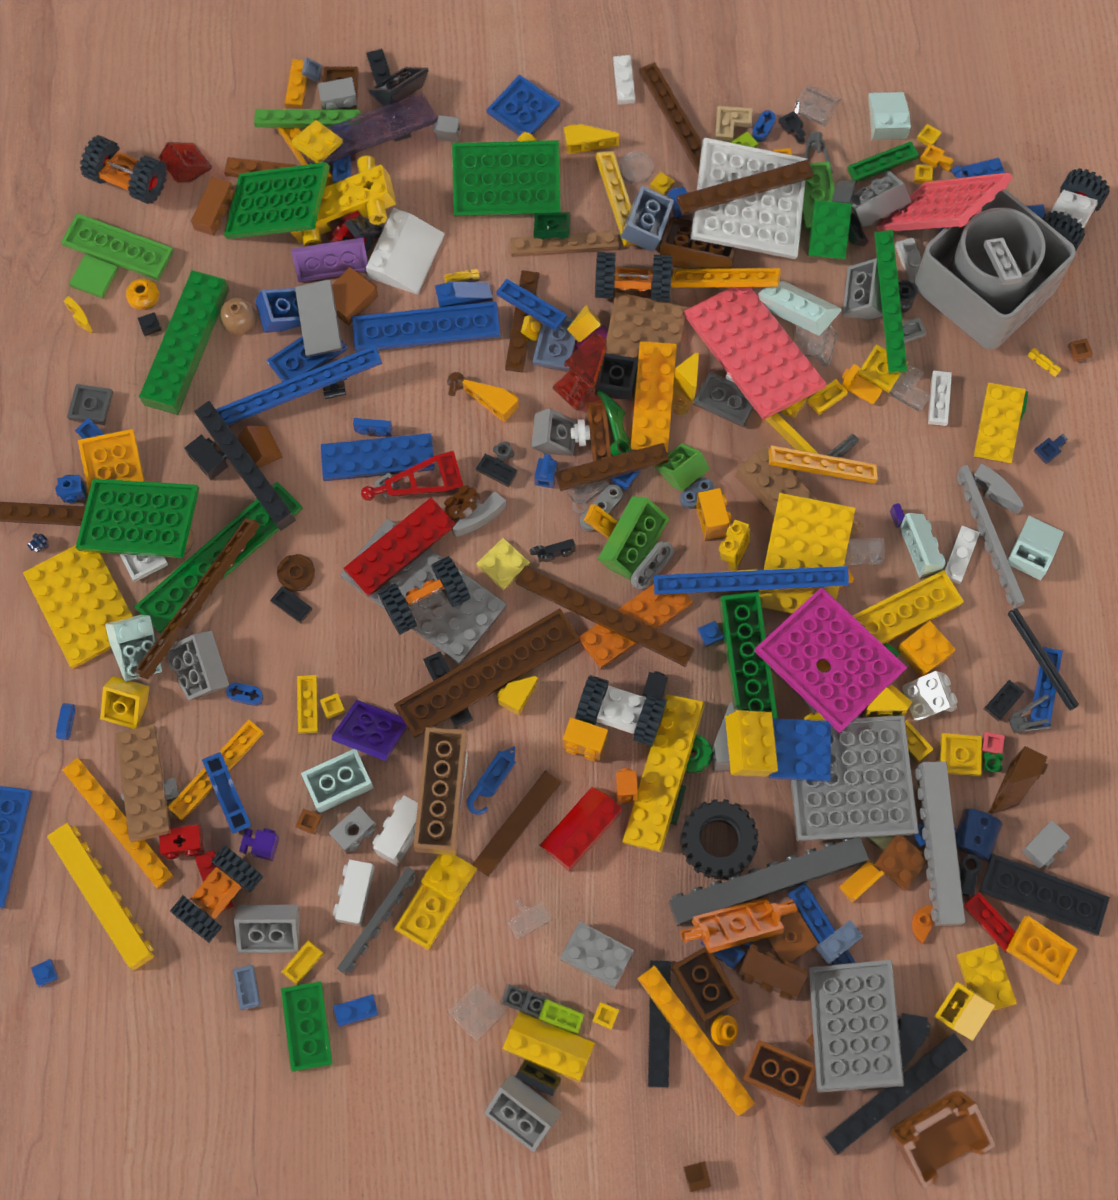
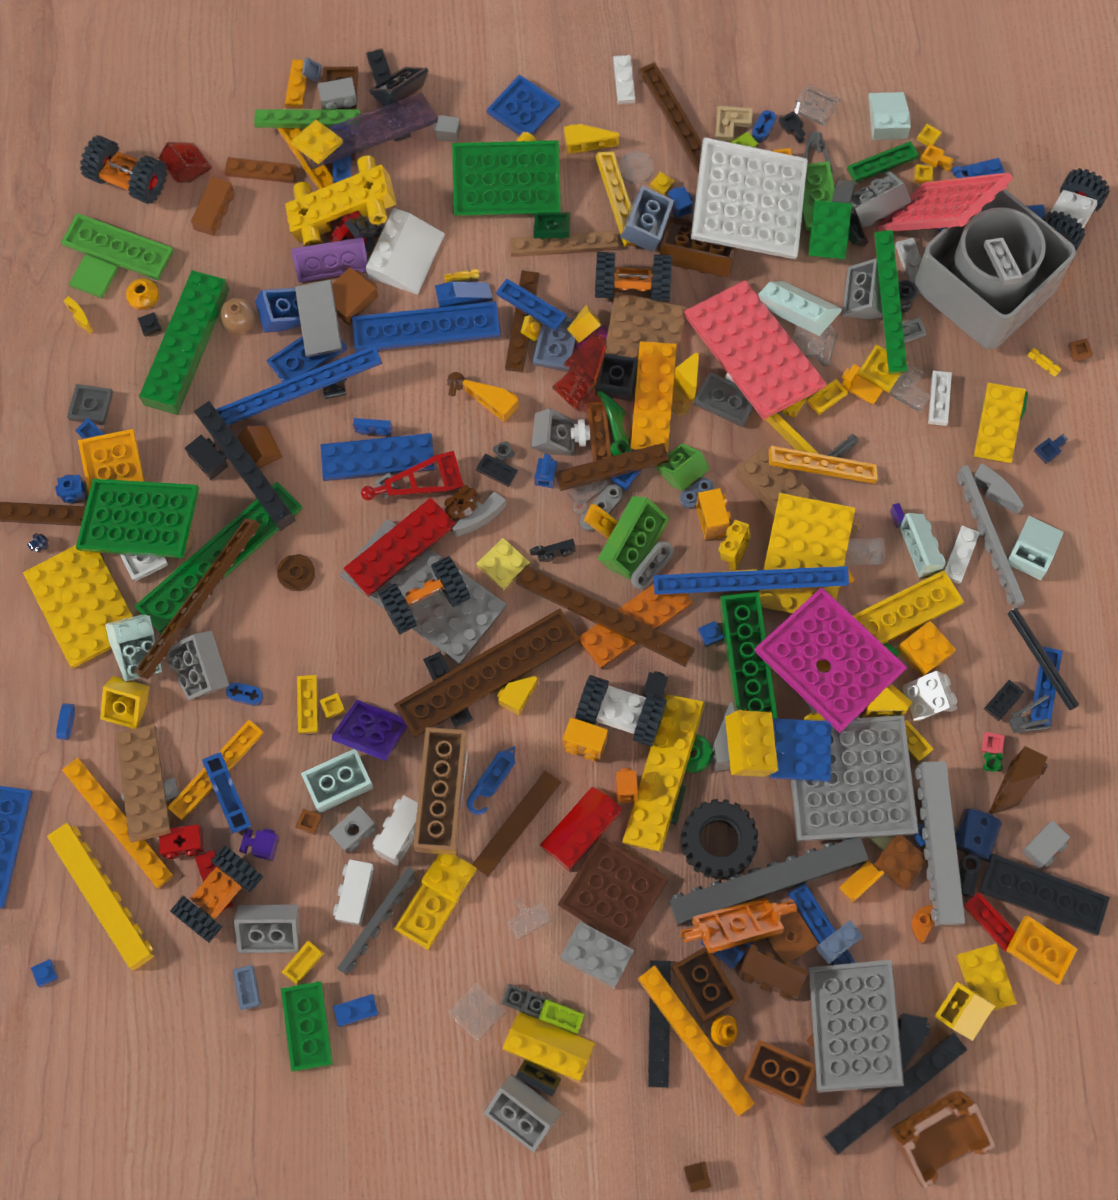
green plate [224,162,330,239] -> none
black tile [270,586,312,624] -> none
yellow plate [592,1002,619,1030] -> none
light orange plate [671,268,781,288] -> none
reddish brown plate [676,159,814,215] -> none
yellow plate [940,733,982,777] -> none
none -> copper plate [558,837,669,947]

